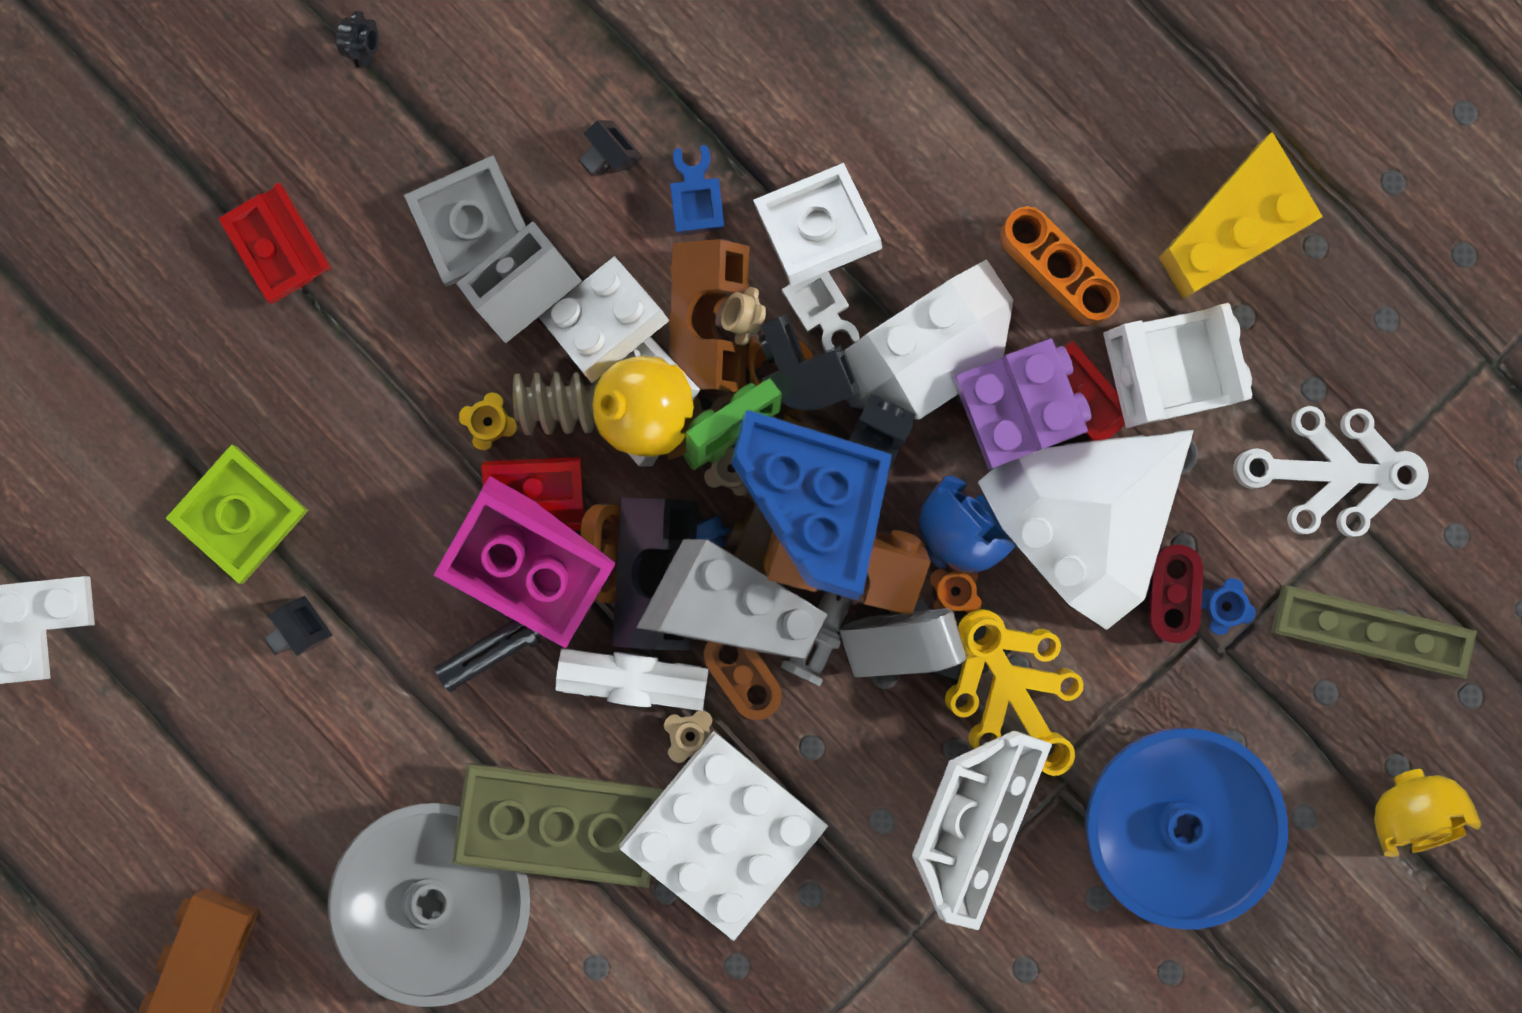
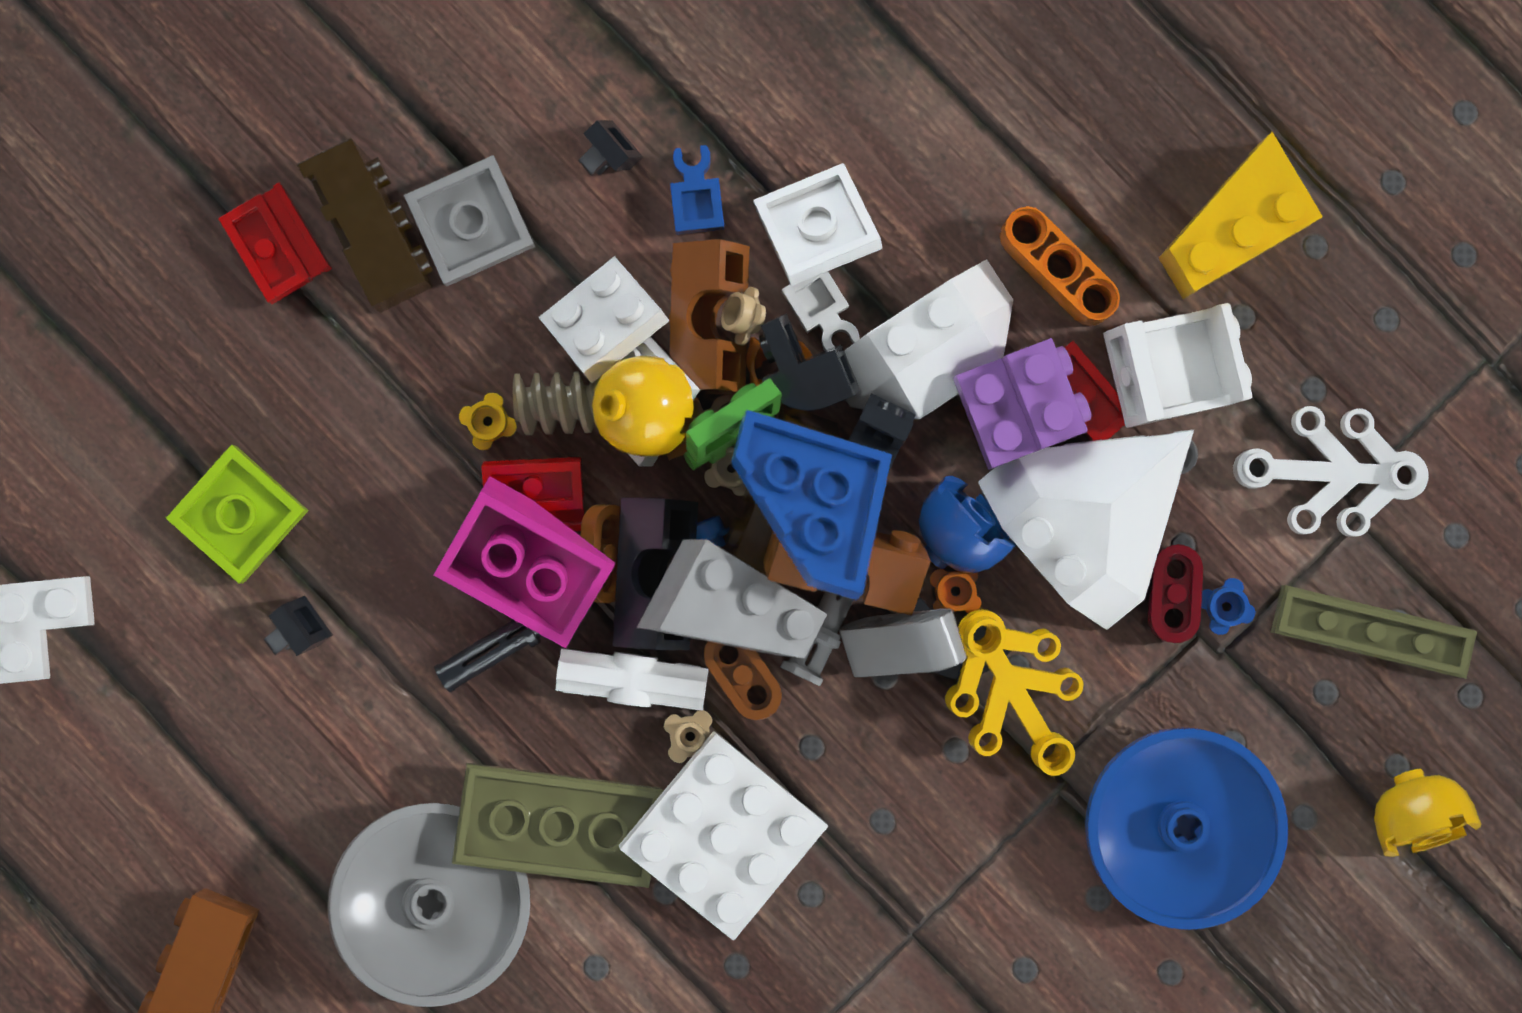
black plate [336,11,379,67] -> none
light grey brick [456,221,582,343] -> none
white wedge [912,731,1052,930] -> none
none -> dark brown wedge [297,138,434,313]

